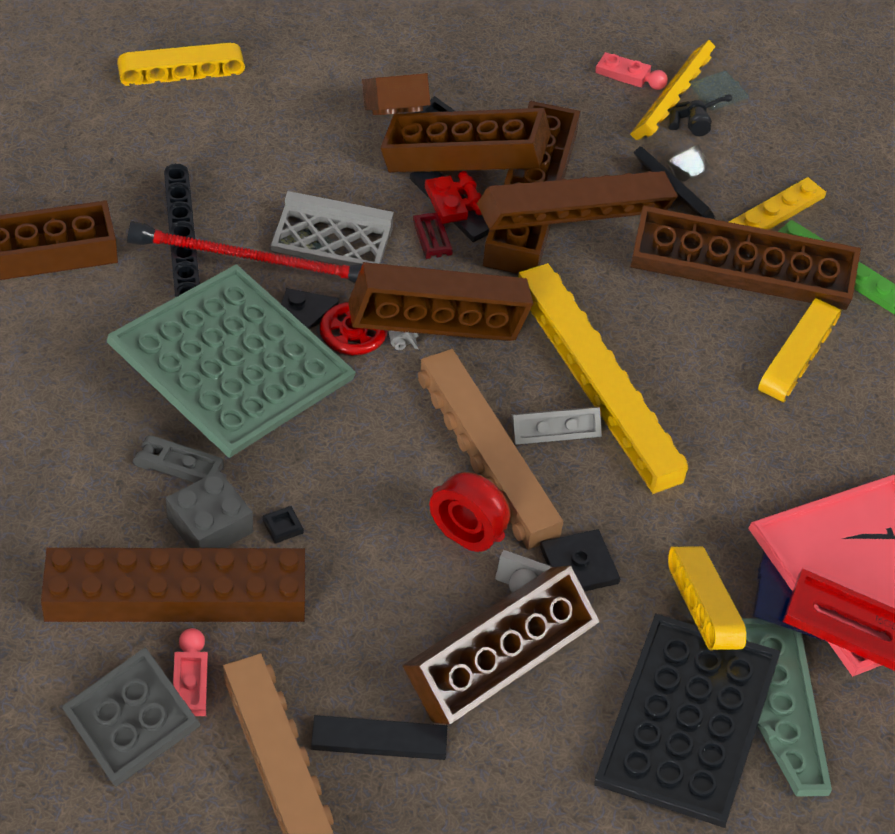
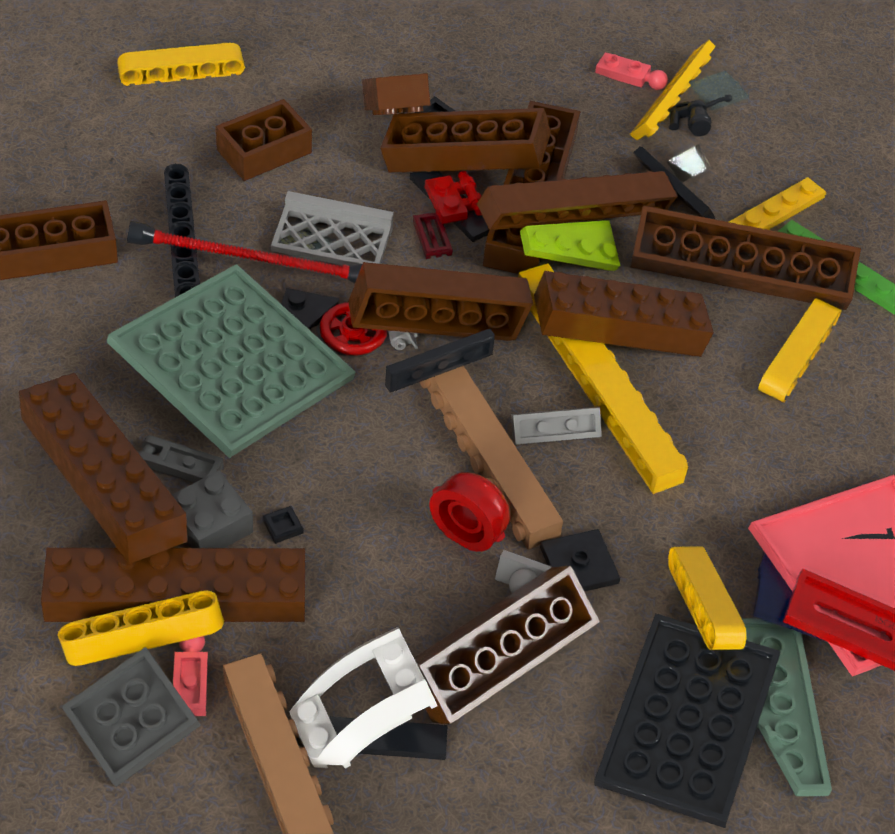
none -> reddish brown brick [19,373,187,564]
none -> yellow beam [58,590,224,666]
none -> reddish brown brick [216,99,312,181]
none -> white wedge [289,627,437,768]
none -> black tile [385,329,495,393]
none -> lime wing [520,220,620,271]
none -> reddish brown brick [534,271,714,357]

